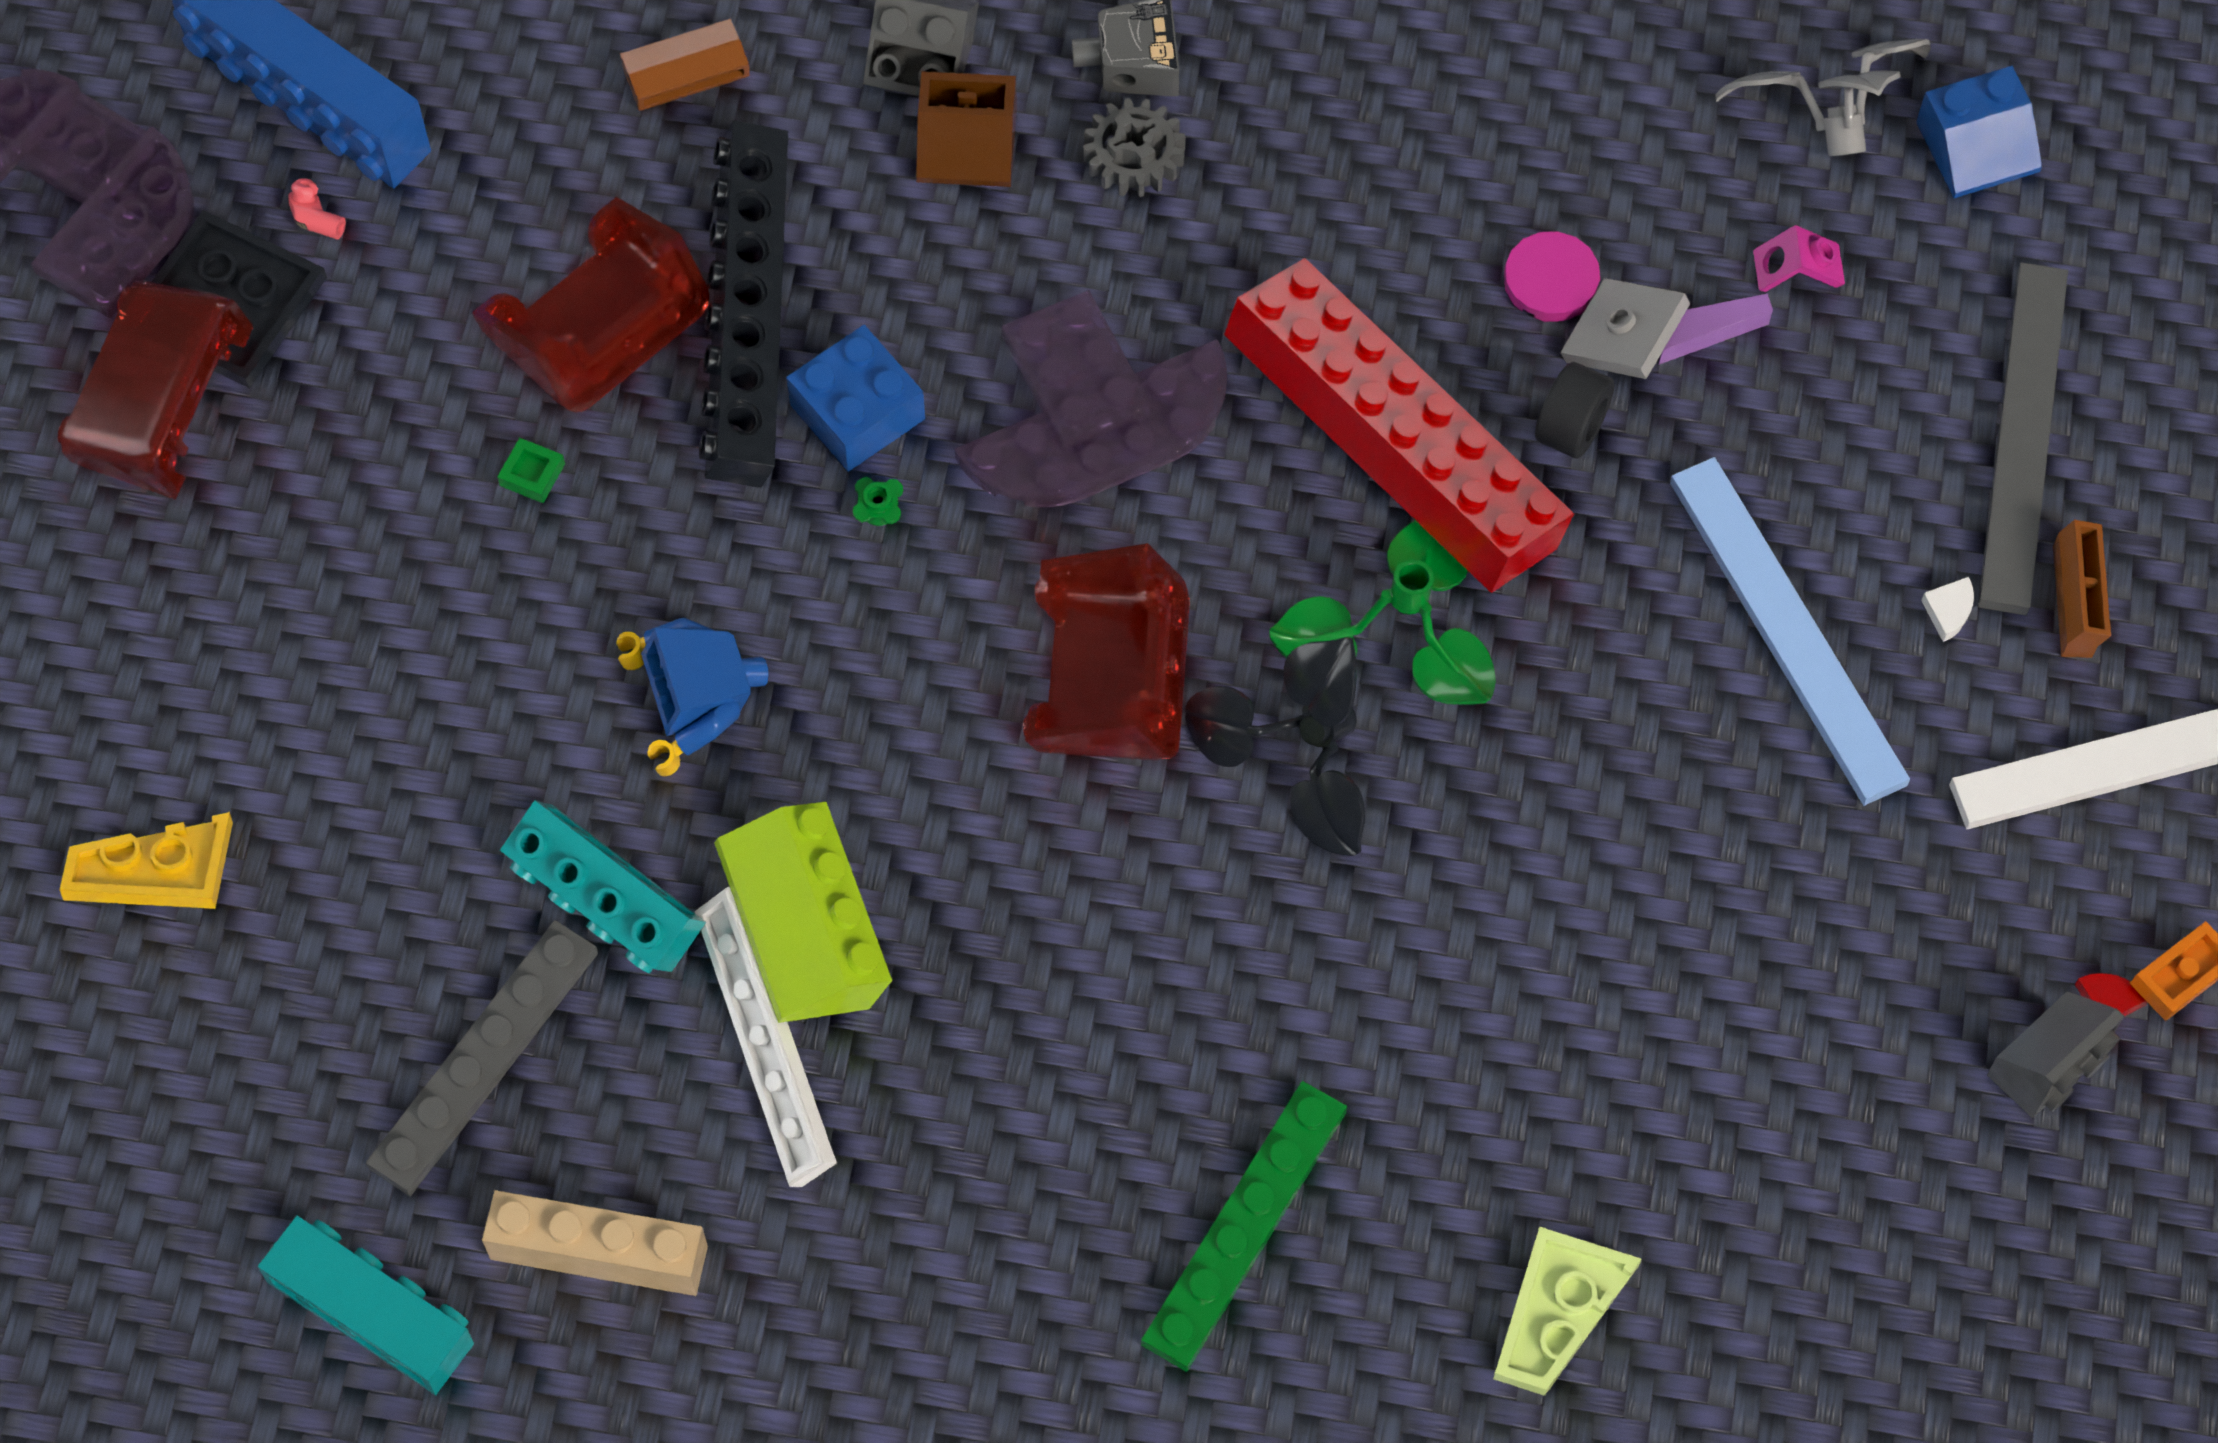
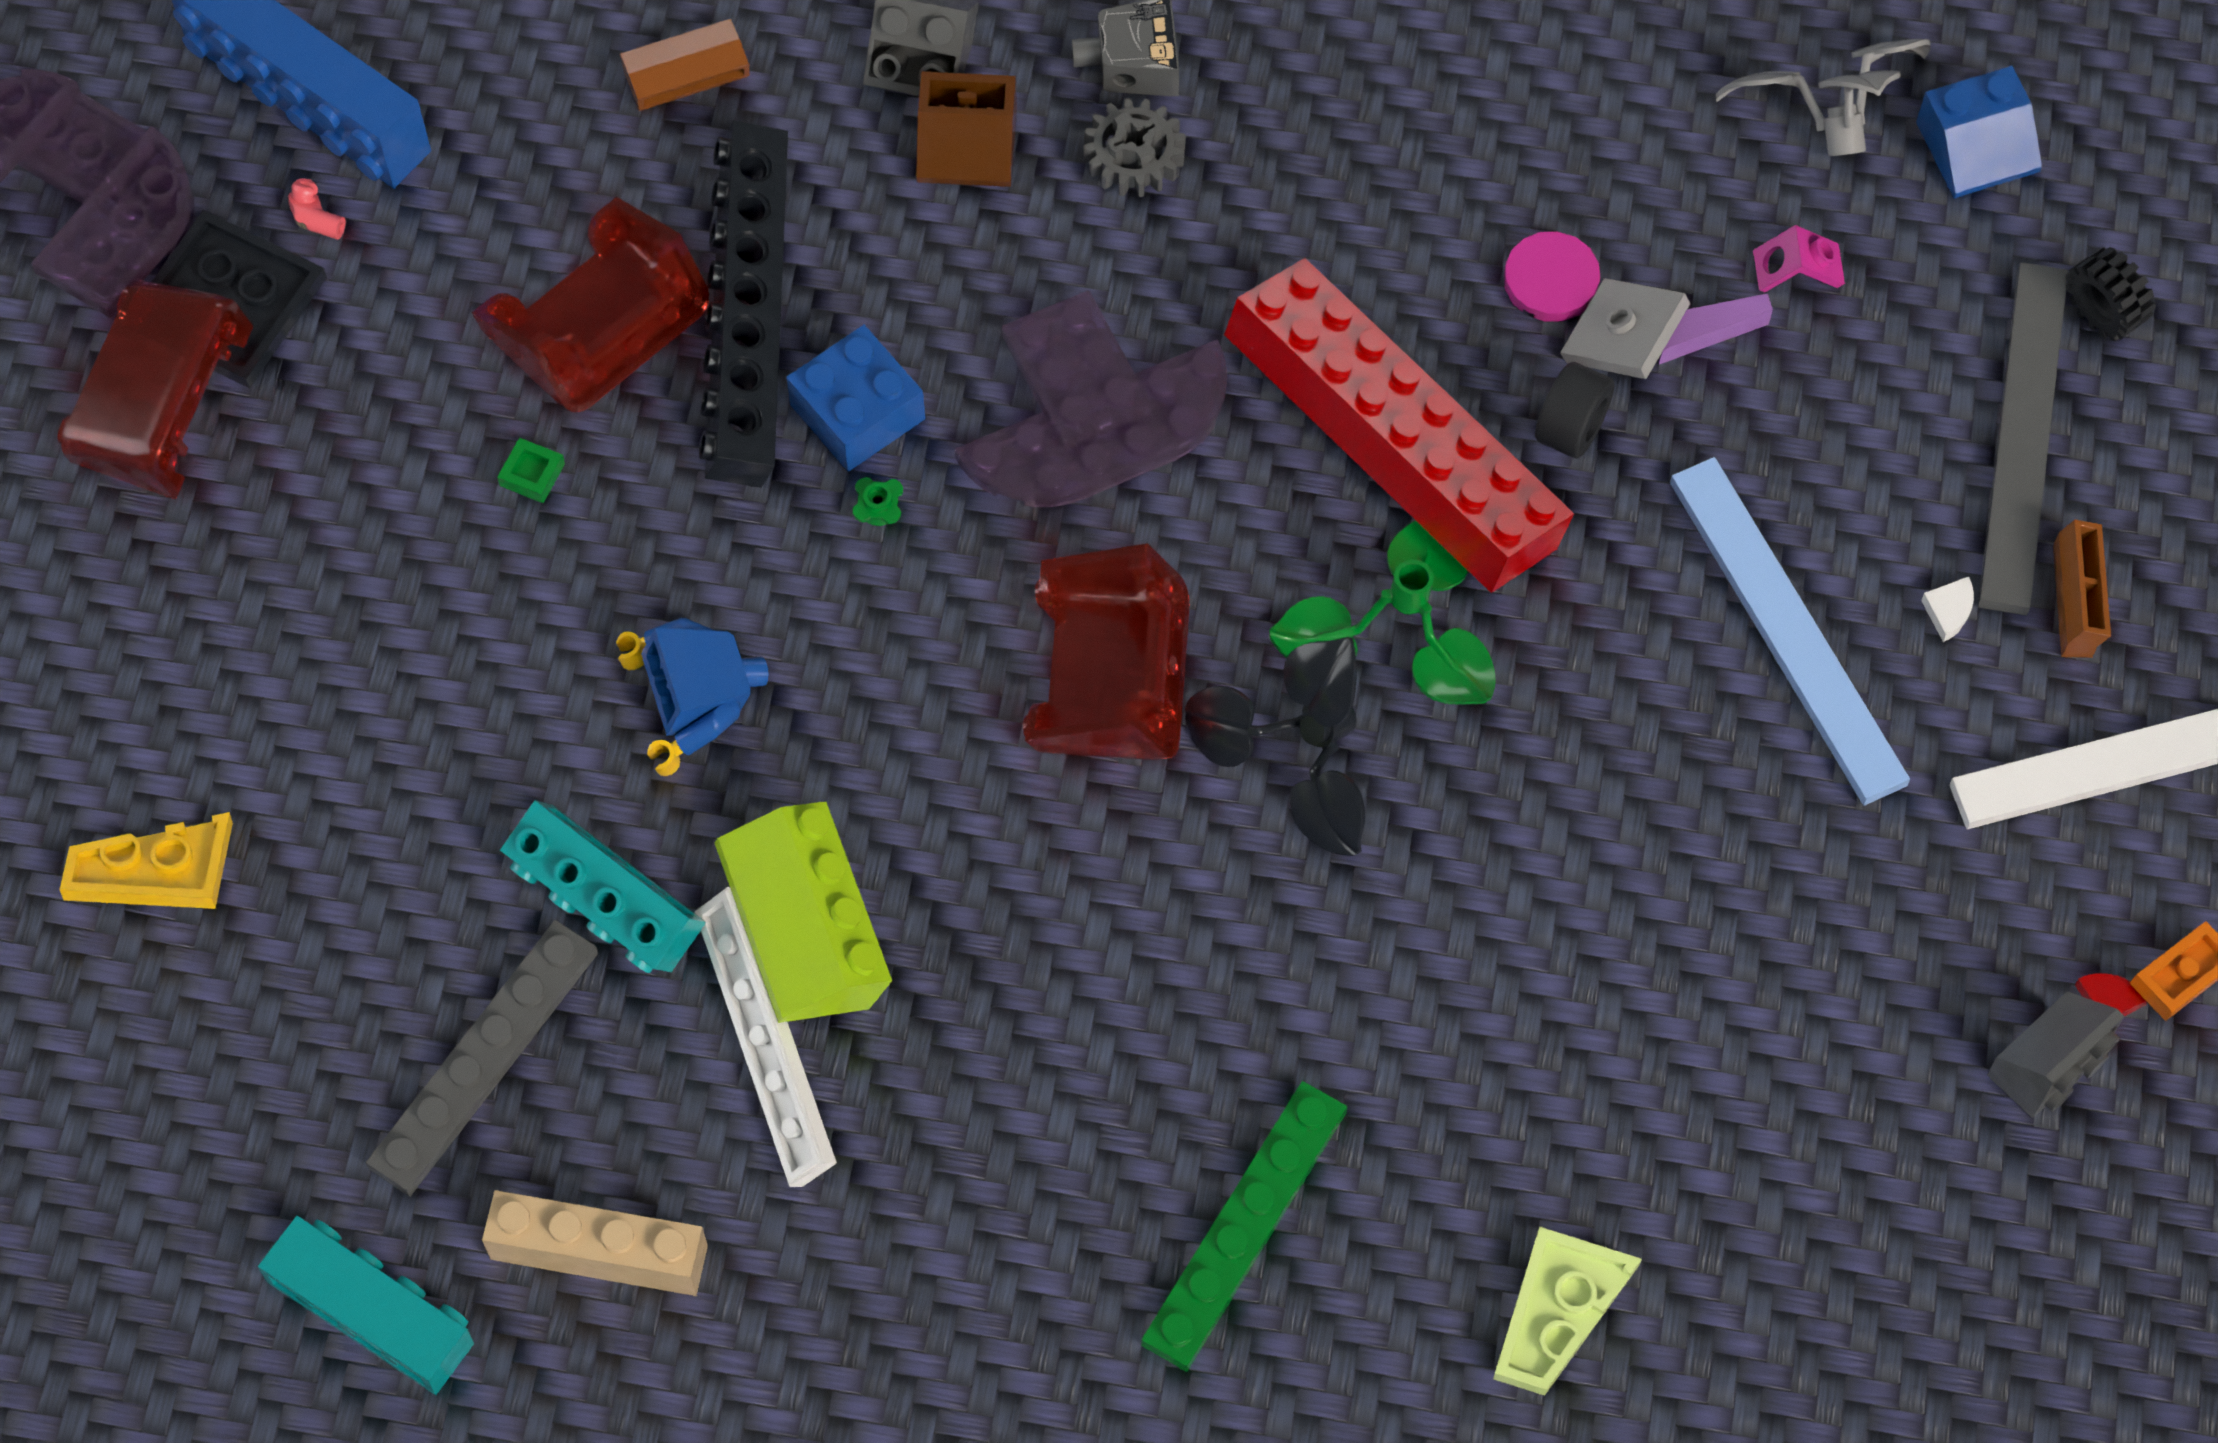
none -> black tyre [2065,247,2156,341]

